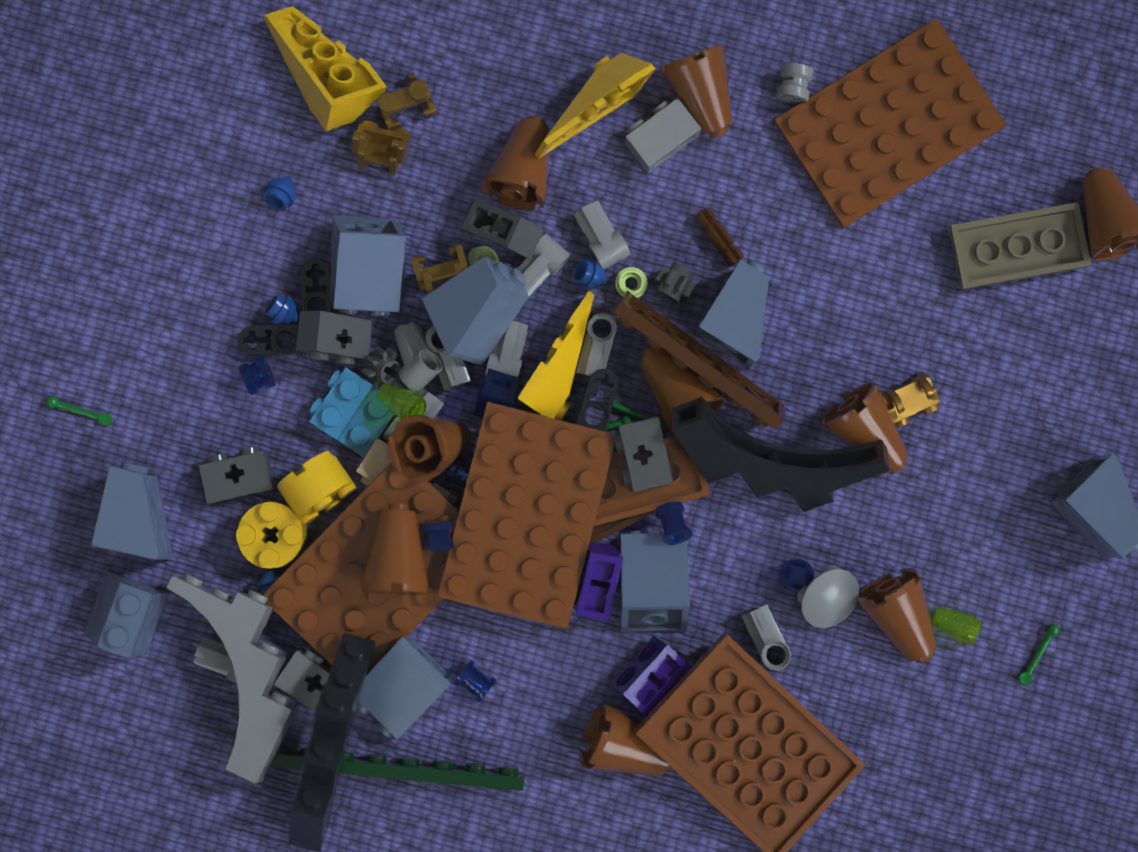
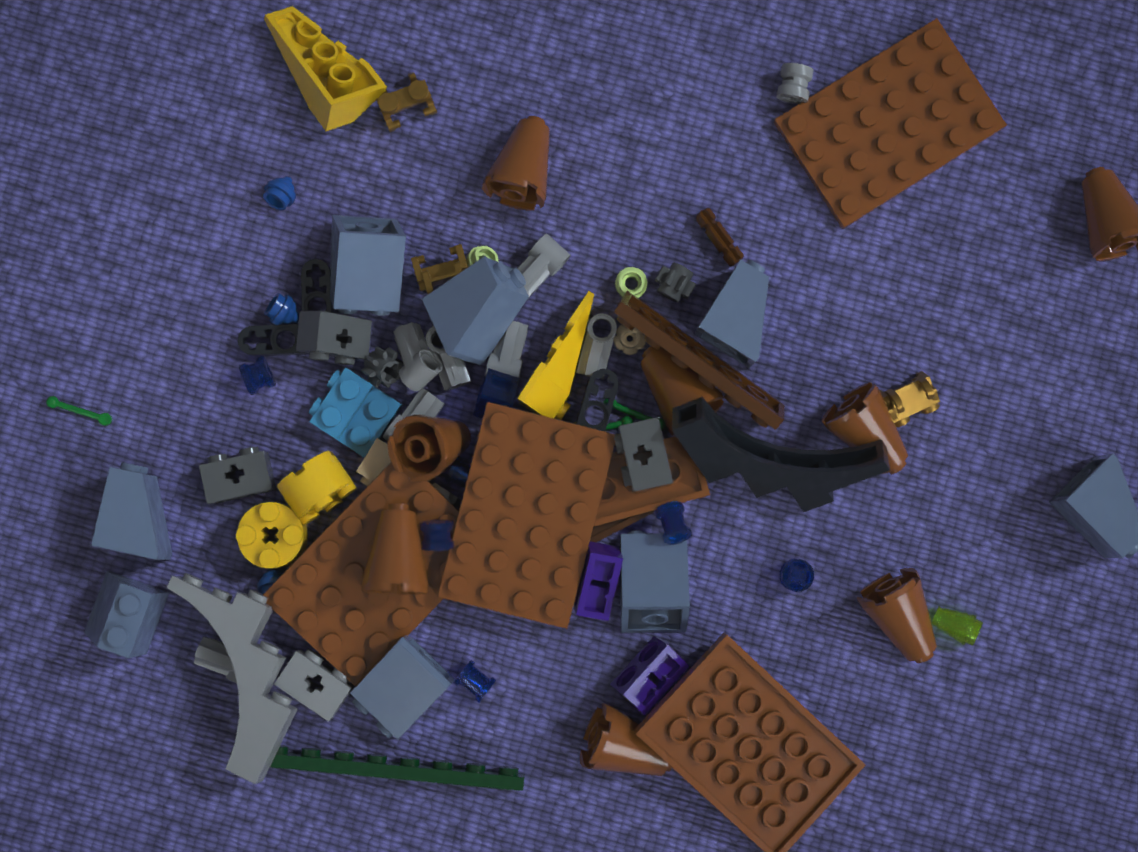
black arch [288,633,376,852] -> none
pearl gold piece [352,121,411,175] -> none
clear neon green cone [377,384,426,420] -> none
dark grey brick [462,199,544,259] -> none
yellow wedge [535,53,656,159] -> none
blue plate [572,258,607,291] -> none
light grey piece [574,201,631,270] -> none
light grey brick [625,98,701,173] -> none
dark orange cone [661,44,733,139] -> none
light grey piece [741,605,791,670] -> none
light grey dish [797,565,859,628] -> none
dark tan plate [948,202,1091,290] -> none
green hinge [1018,624,1060,685] -> none
none -> tan plate [614,325,646,355]

